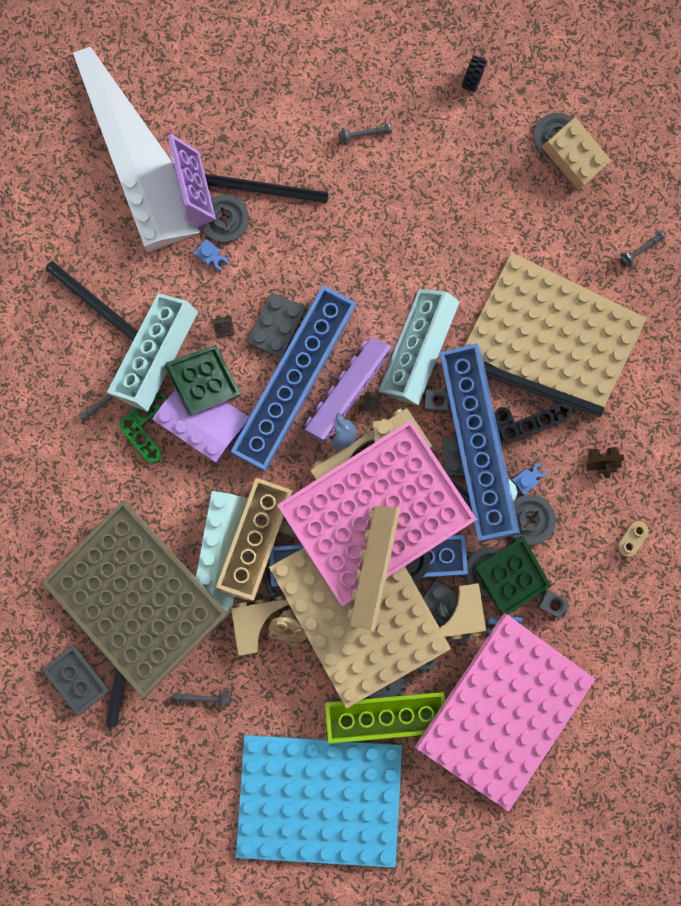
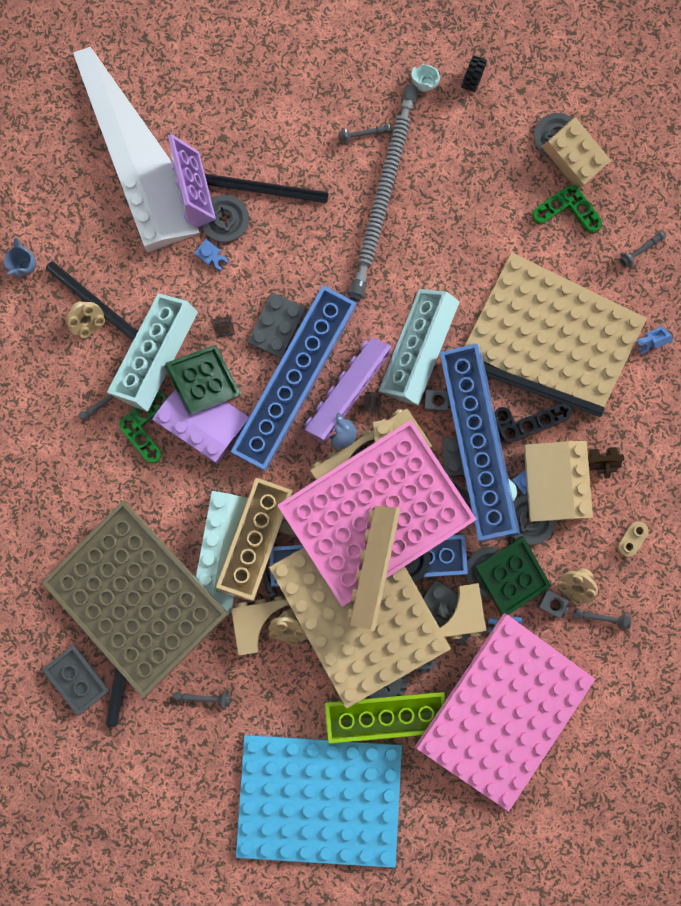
none -> sand blue hair [4,238,36,278]
none -> tan plate [66,301,105,338]
none -> light grey hose [347,85,419,301]
none -> light aqua hair [411,64,440,92]
none -> tan slope [524,441,593,522]
none -> green beam [532,185,602,233]
none -> tan plate [558,568,598,605]
none -> dark grey piece [573,609,631,632]
none -> medium blue plate [636,326,673,354]

